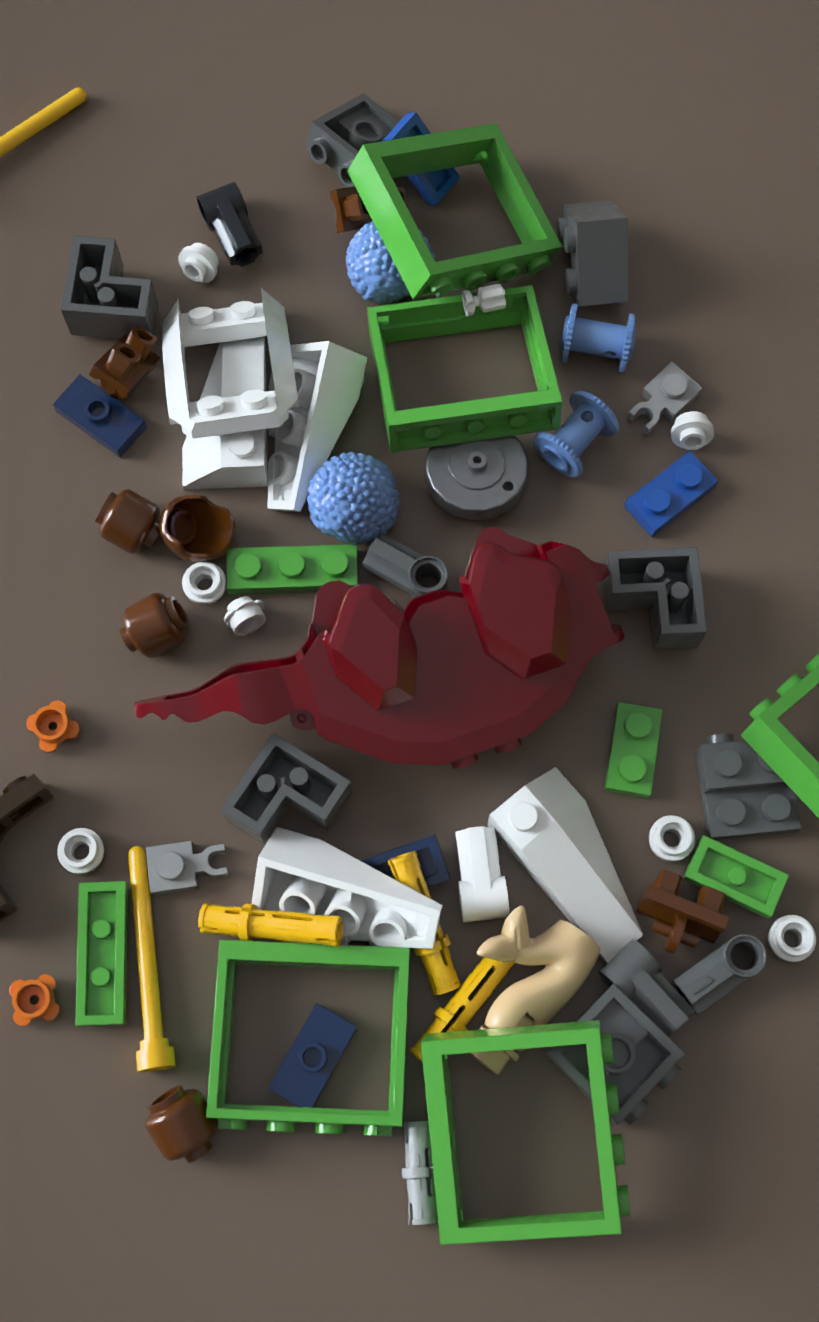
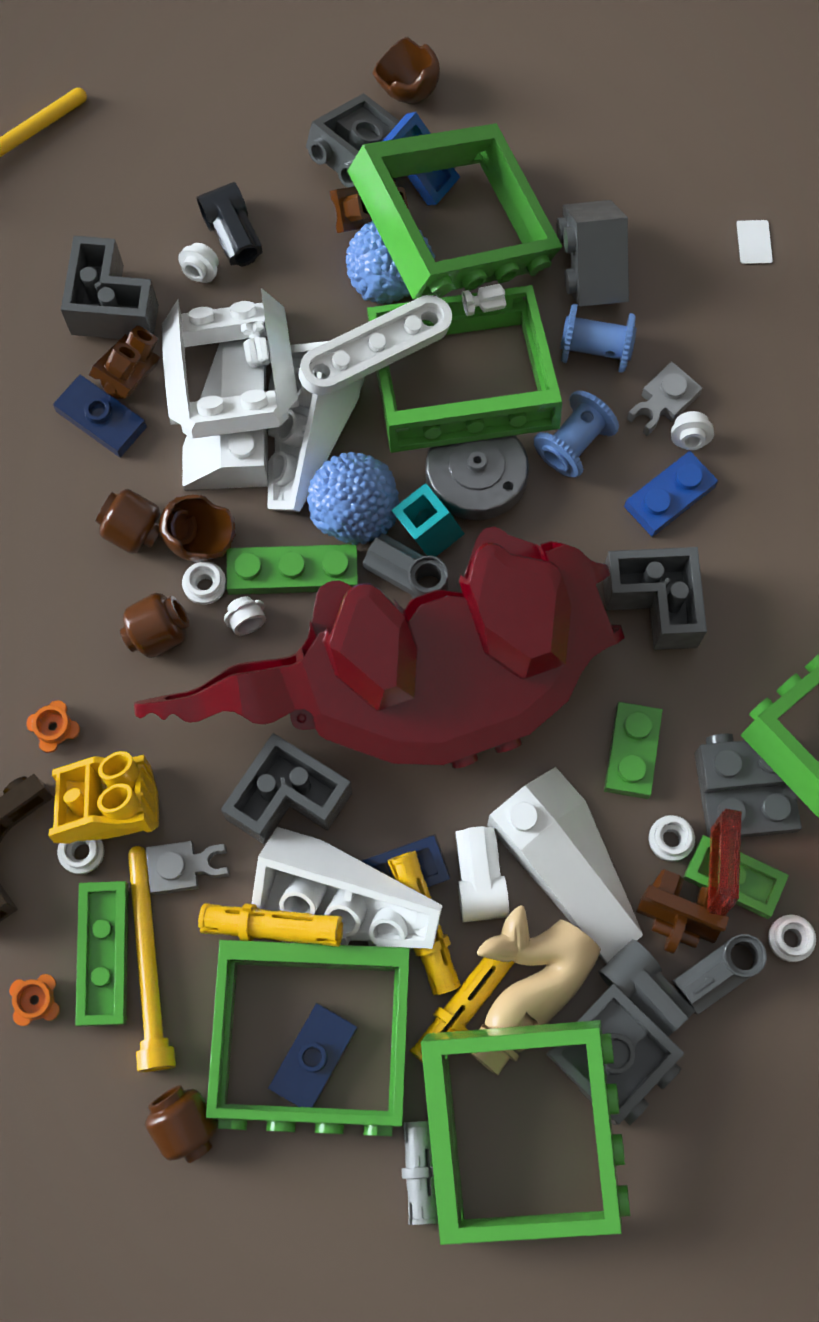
none -> yellow slope [49,751,159,844]
none -> white piece [241,321,271,367]
none -> white plate [299,295,452,395]
none -> reddish brown hair [373,37,440,104]
none -> teal brick [391,483,465,557]
none -> clear red tile [707,808,742,916]
none -> white sticker [736,220,773,264]

